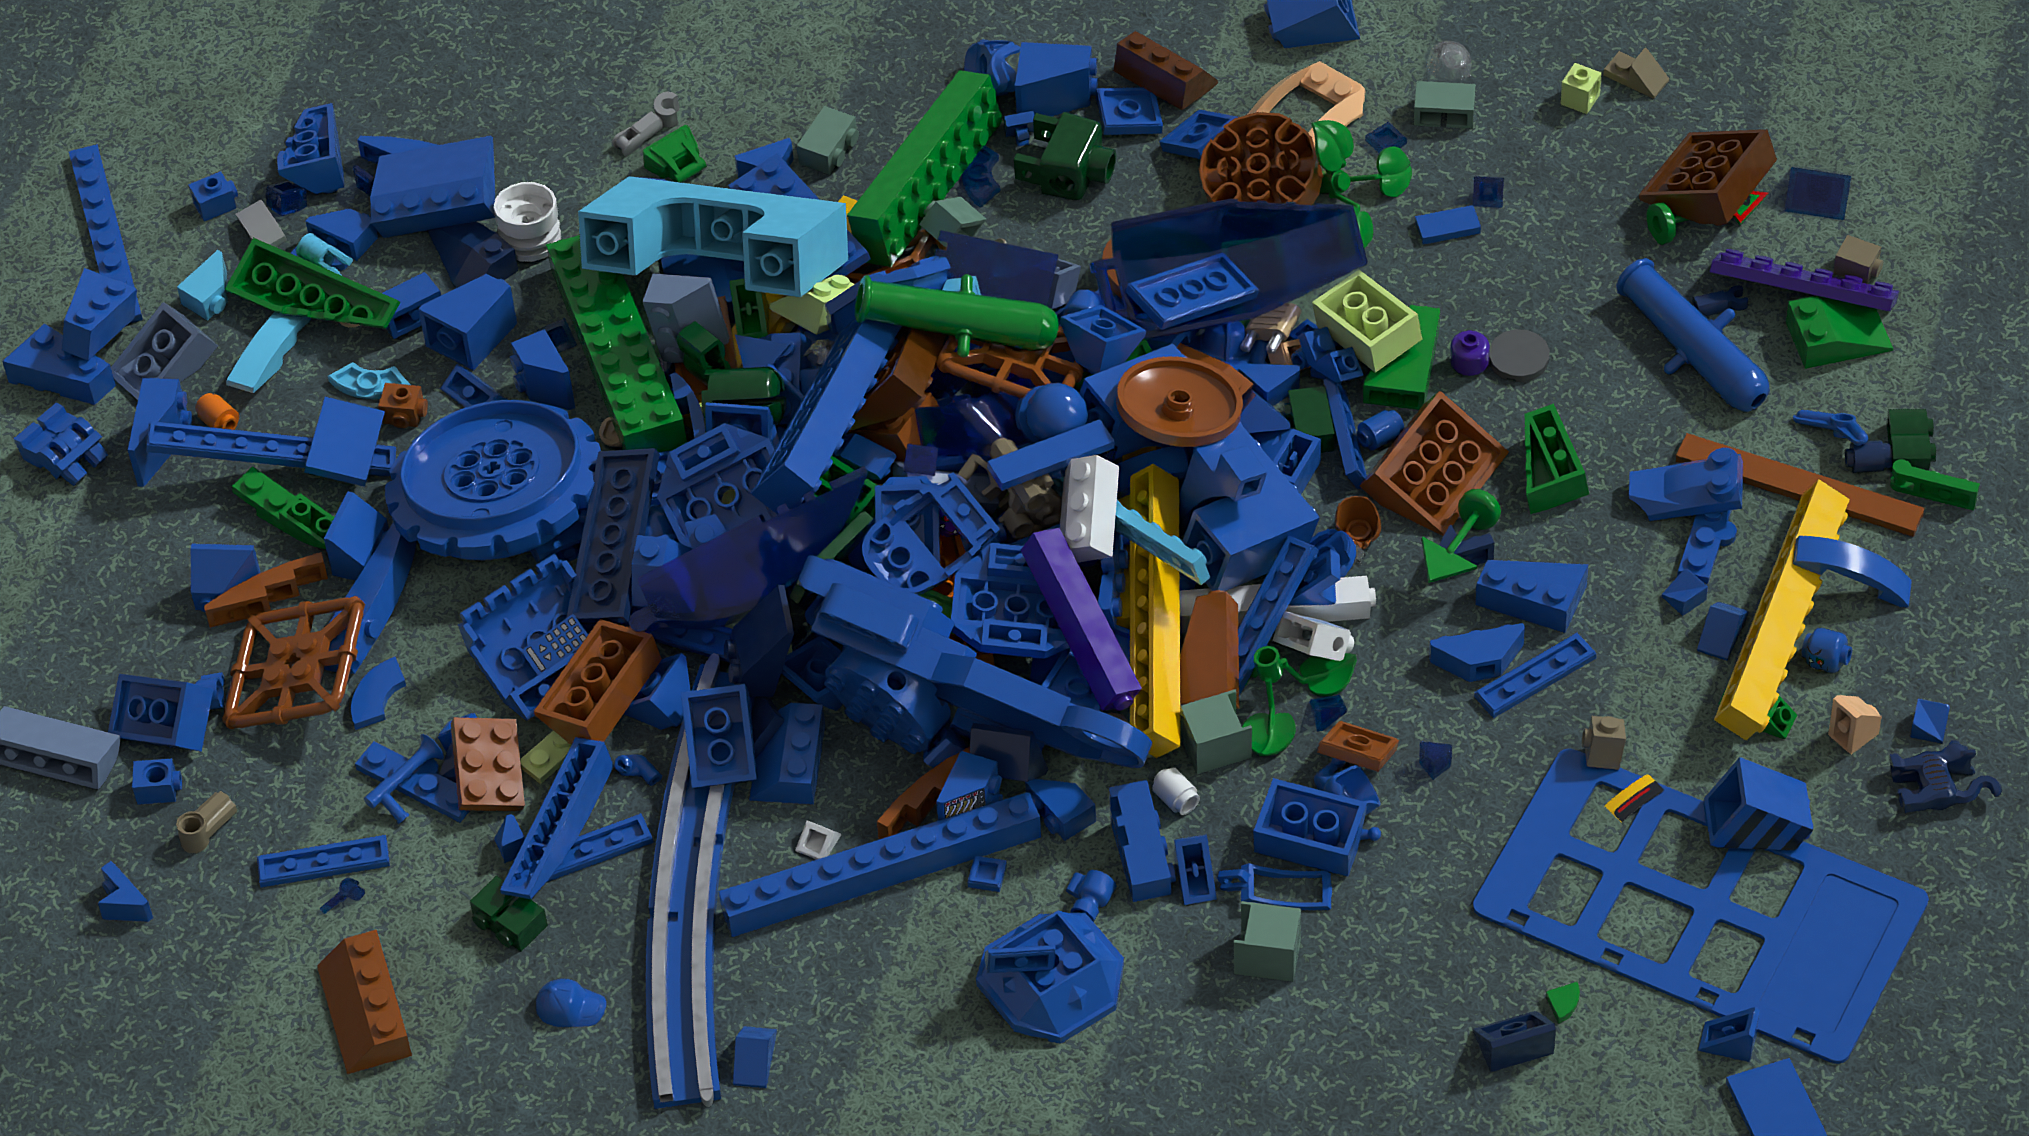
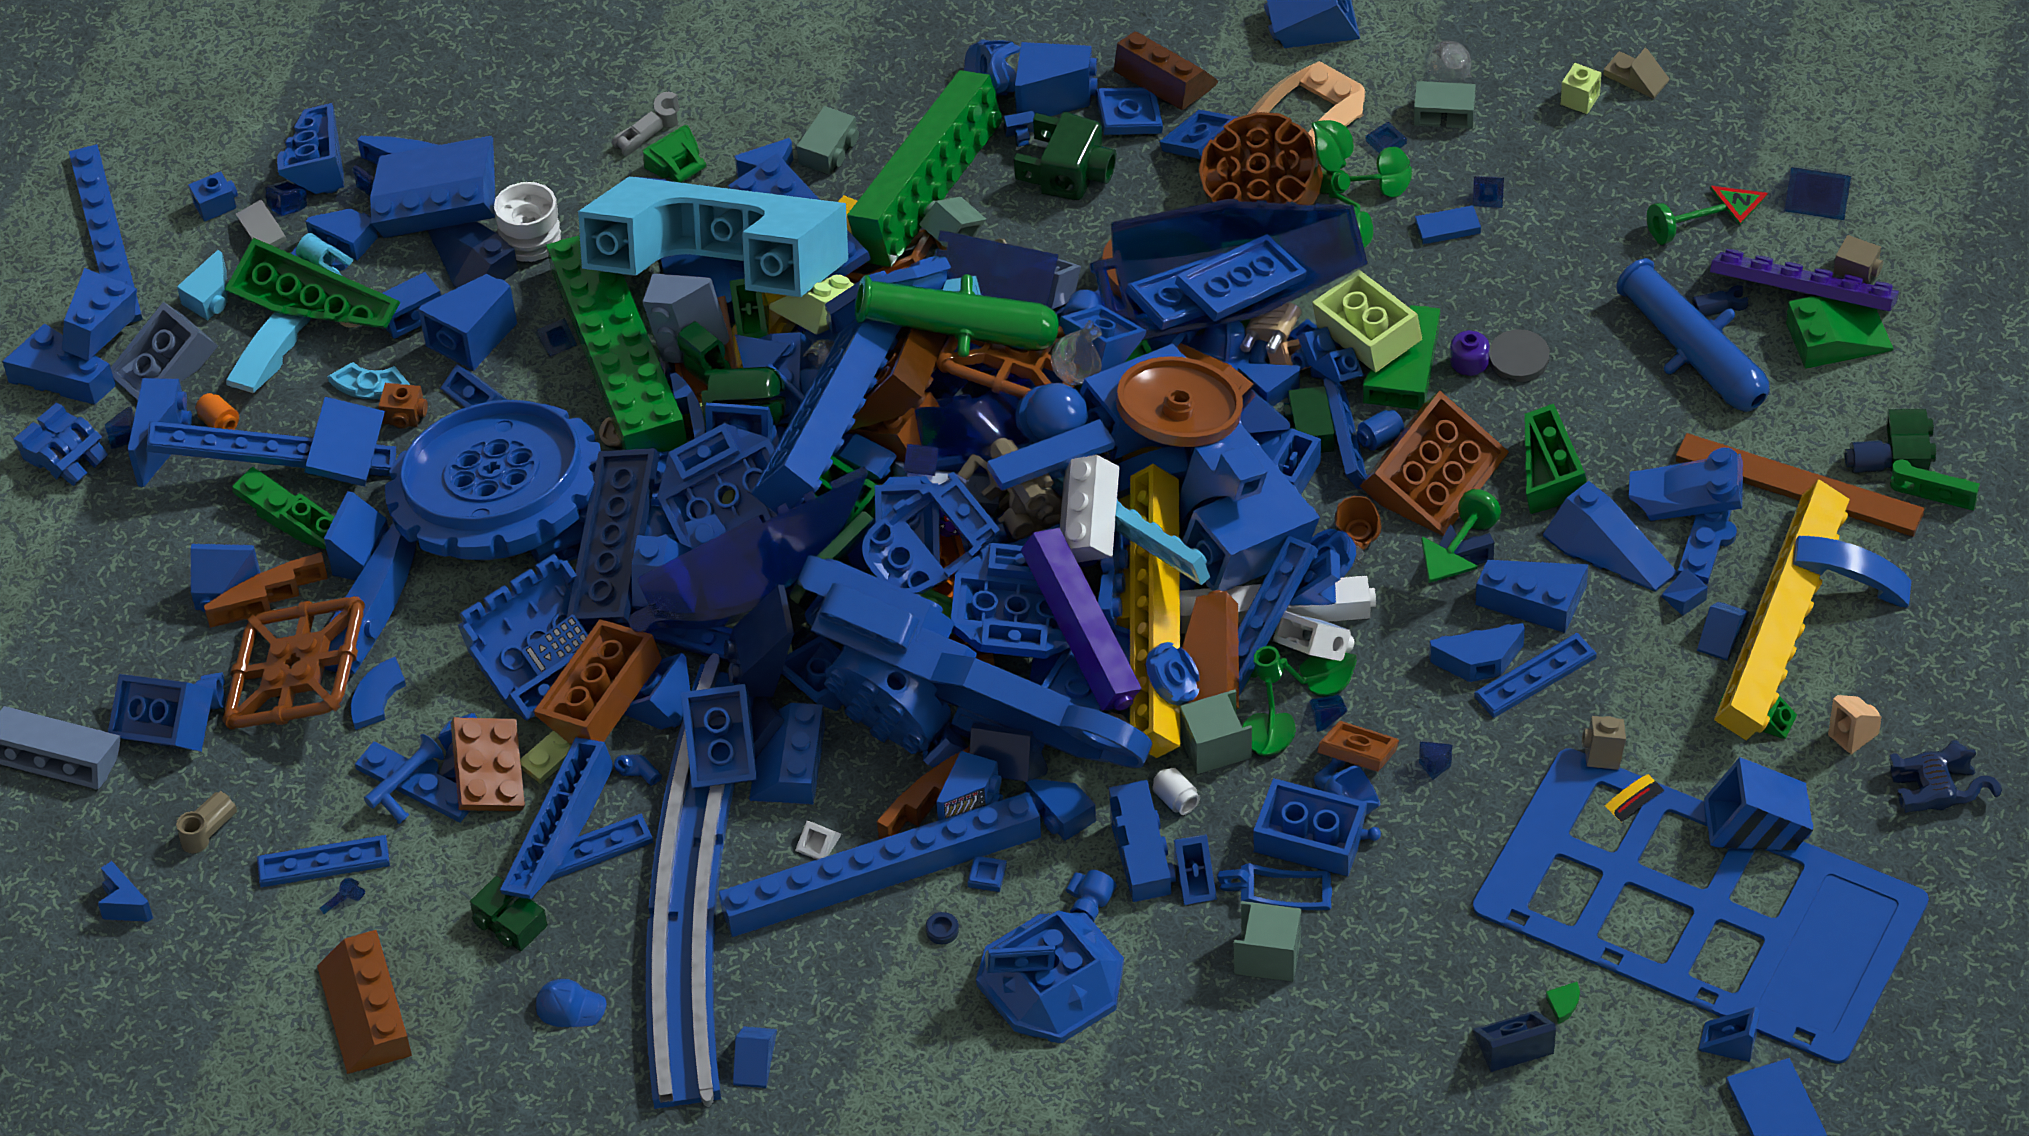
blue brick [132,758,182,805] -> none
blue slope [494,814,525,863] -> none
blue slope [510,329,575,410] -> none
clear blue tile [962,145,1001,208] -> none
reddish brown slope [1638,129,1777,226] -> none
blue piece [1793,410,1868,446] -> none
blue head [1802,628,1852,673] -> none
blue slope [1910,699,1950,744] -> none
none -> clear blue slope [104,406,134,449]
none -> dark blue tile [926,912,959,945]
none -> clear hat [1050,320,1102,386]
none -> blue tile [1146,642,1200,706]
none -> blue plate [1175,234,1307,321]
none -> blue wedge [1543,481,1678,592]

